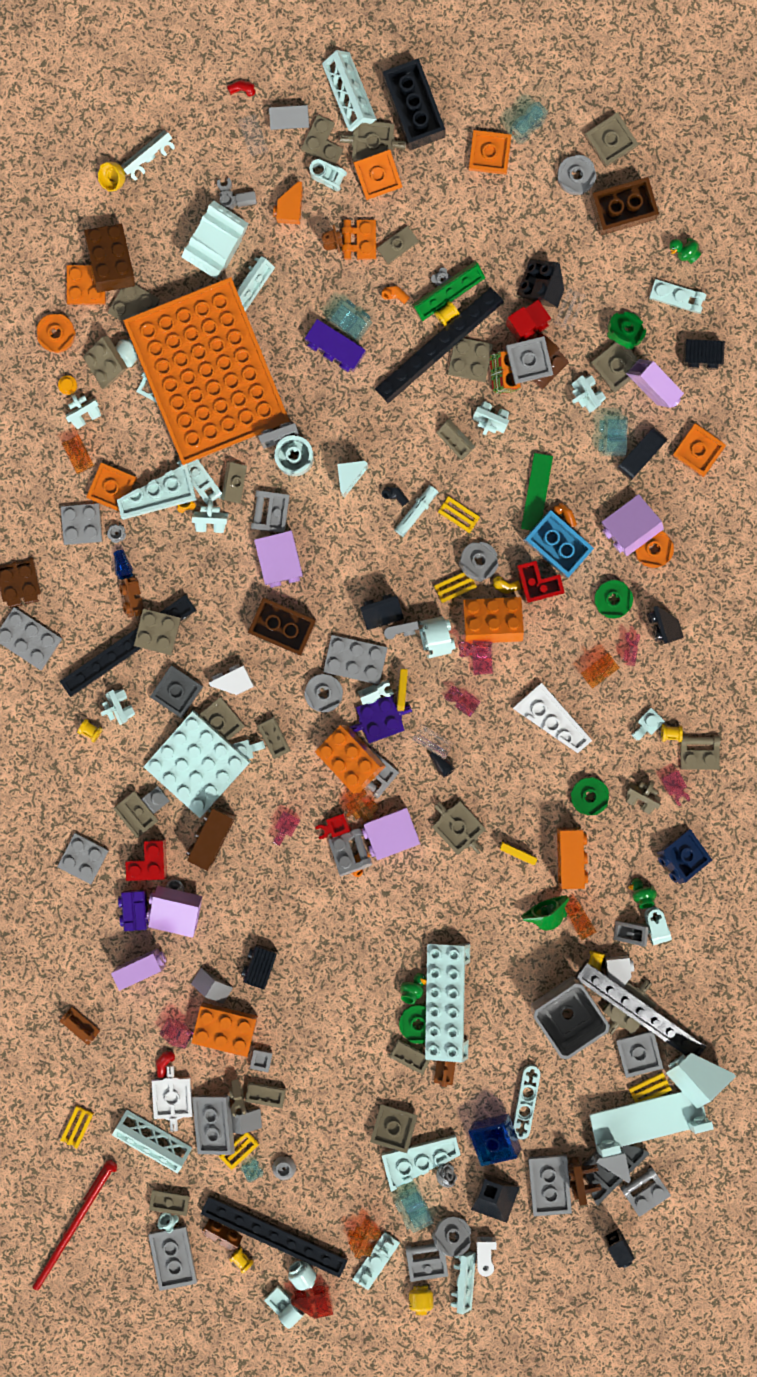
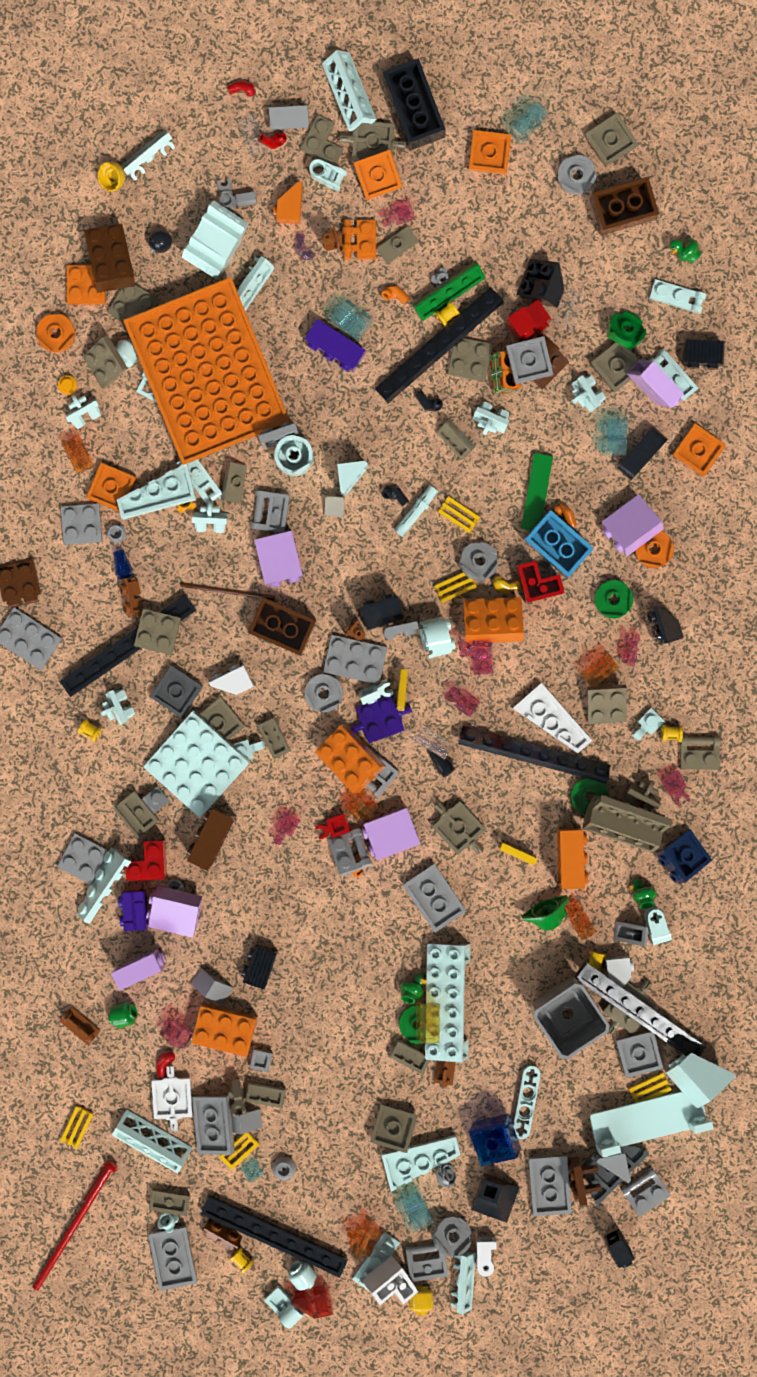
none -> light aqua wing [77,847,131,923]
none -> green head [108,1001,138,1029]
none -> black piece [148,229,172,253]
none -> reddish brown axle [180,582,275,601]
none -> red arm [258,132,287,149]
none -> arm [295,234,314,261]
none -> slope [325,496,345,517]
none -> dark orange hinge [345,620,365,640]
none -> white brick [362,1256,418,1305]
none -> clear pink plate [380,200,416,227]
none -> light grey plate [403,863,467,932]
none -> black arm [415,391,443,412]
none -> clear yellow panel [416,1001,440,1043]
none -> black plate [458,726,611,784]
none -> dark tan brick [582,795,672,853]
none -> dark tan plate [587,684,627,724]
none -> light aqua plate [649,349,698,402]

